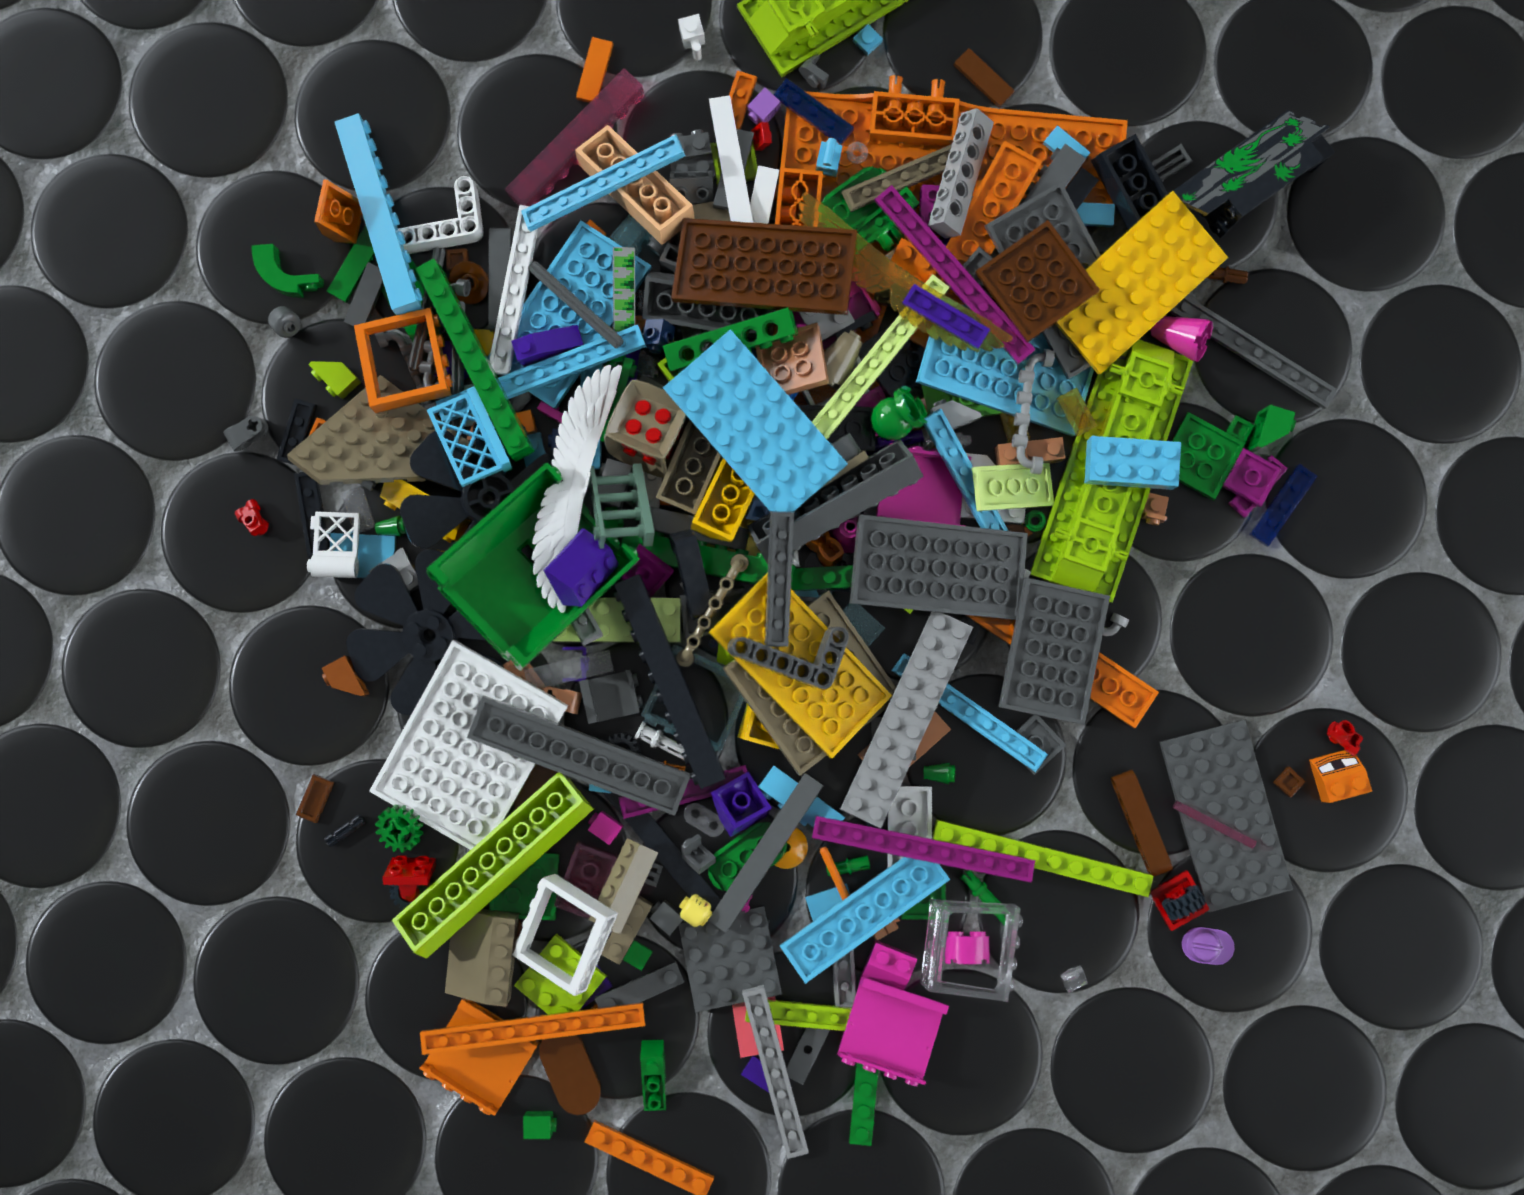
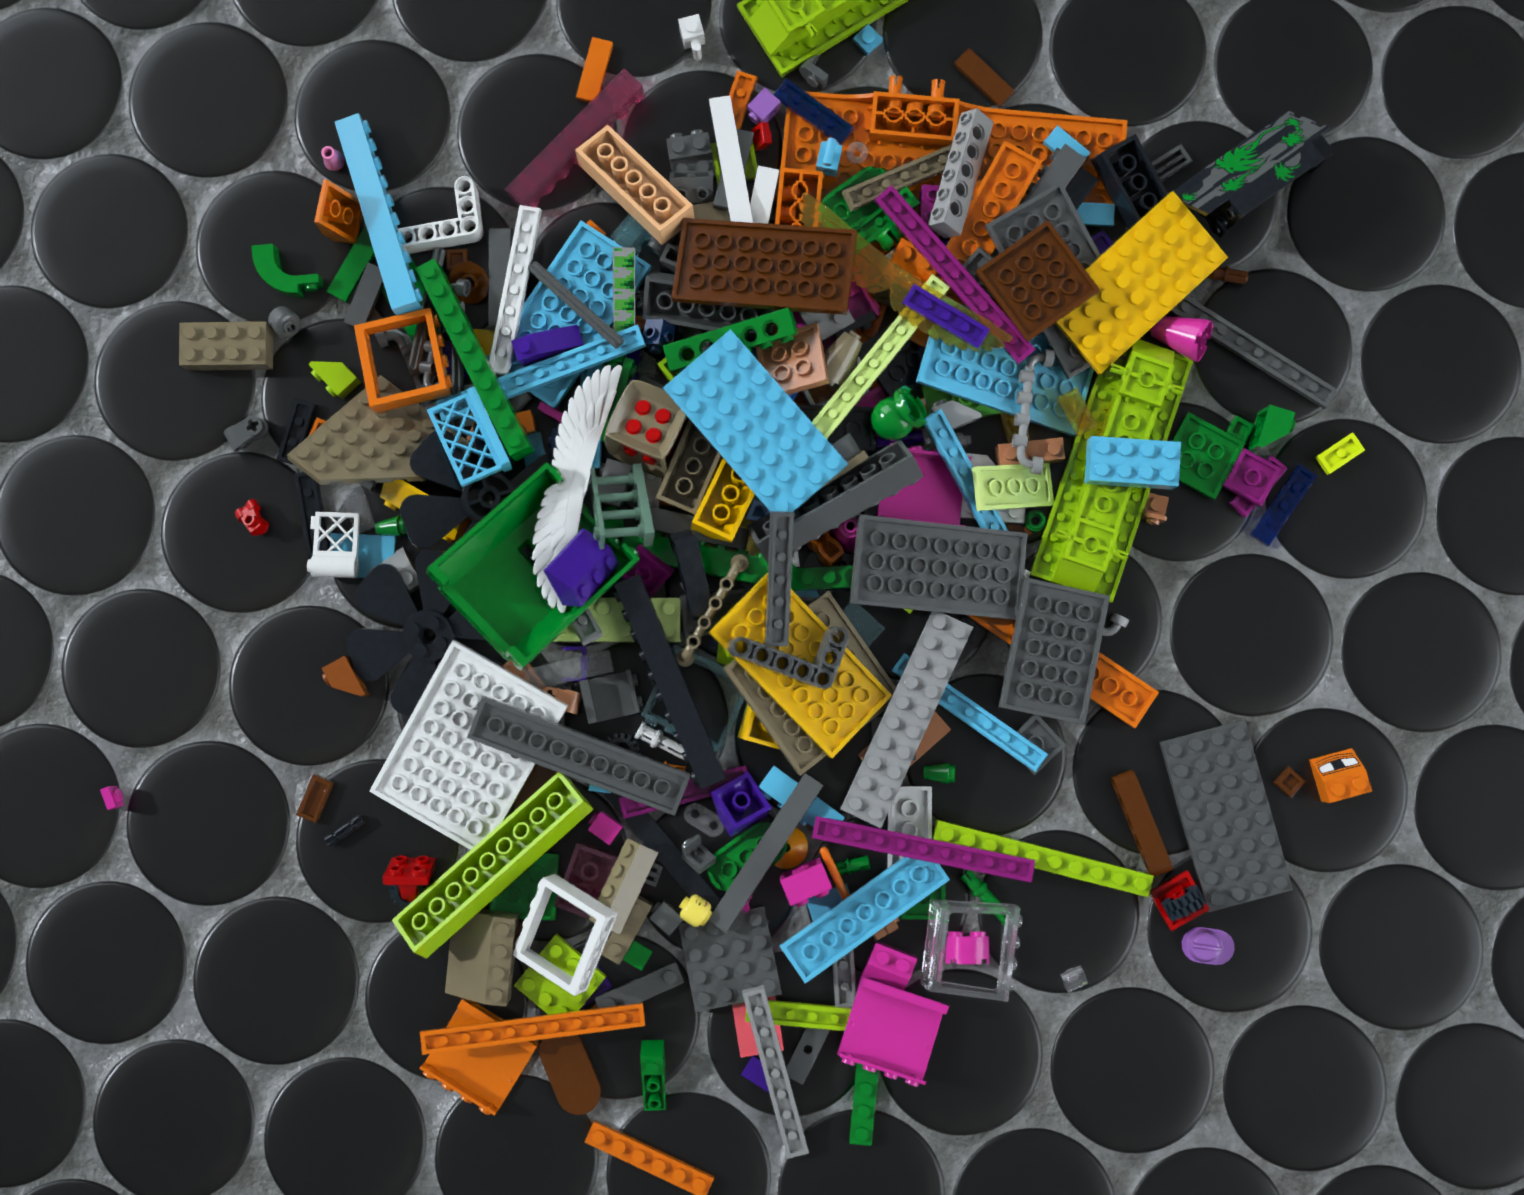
green gear [375,805,424,853] -> none
medium azure tile [521,135,686,232] -> none
green brick [523,1111,557,1139] -> none
clear pink bar [1173,801,1257,849] -> none
red plate [1327,720,1363,756] -> none
none -> dark pink plate [100,785,124,810]
none -> dark tan brick [179,322,273,371]
none -> bright pink cone [321,146,345,171]
none -> dark pink brick [780,857,832,907]
none -> dark purple plate [1091,230,1113,255]
none -> neon yellow plate [1315,432,1365,475]

